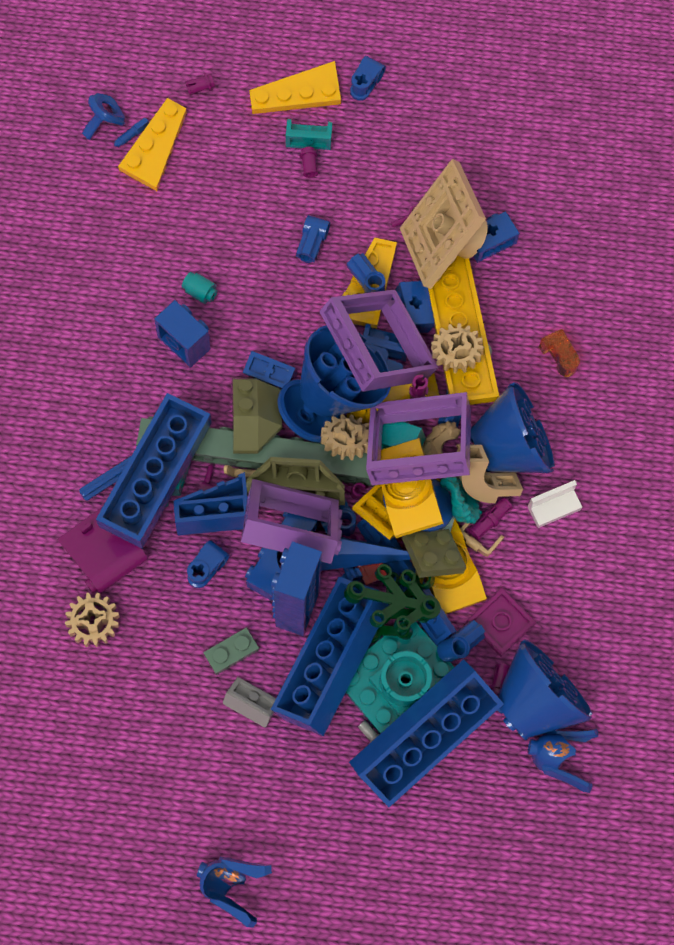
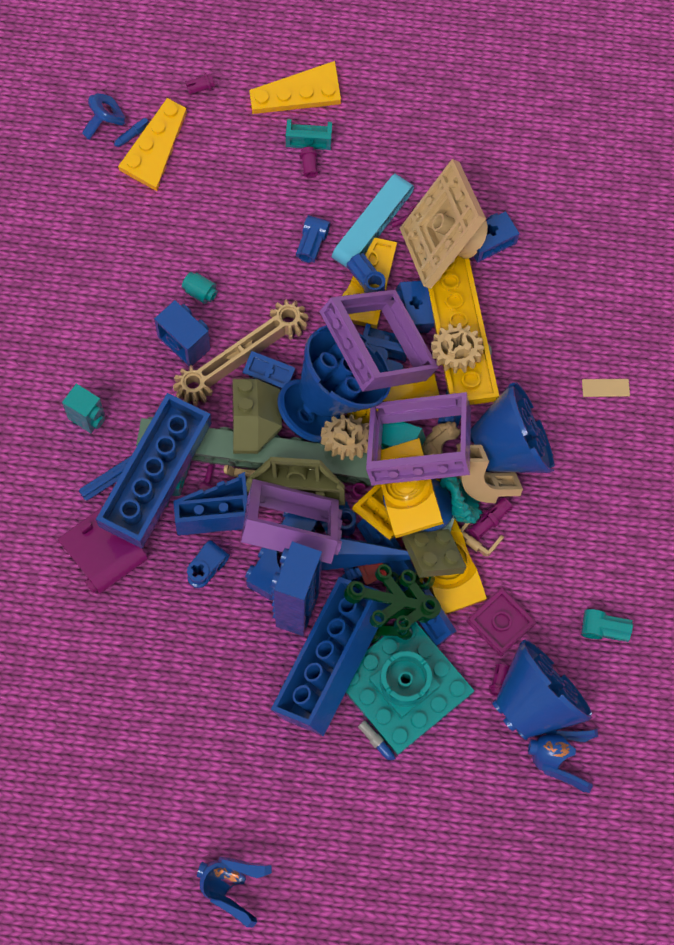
tan gear [65,593,120,647] -> none
sand green plate [203,627,259,675] -> none
light grey slope [223,677,276,727] -> none
blue brick [349,659,504,807] -> none
blue piece [350,56,386,101] -> none
magenta pin [409,375,428,399] -> none
blue piece [437,620,485,662] -> none
white panel [528,480,582,528] -> none
clear orange leg [539,329,580,377] -> none
none -> teal brick [62,383,105,434]
none -> tan arm [173,299,308,406]
none -> medium azure beam [331,174,414,268]
none -> teal piece [581,609,633,642]
none -> tan sticker [582,379,630,397]

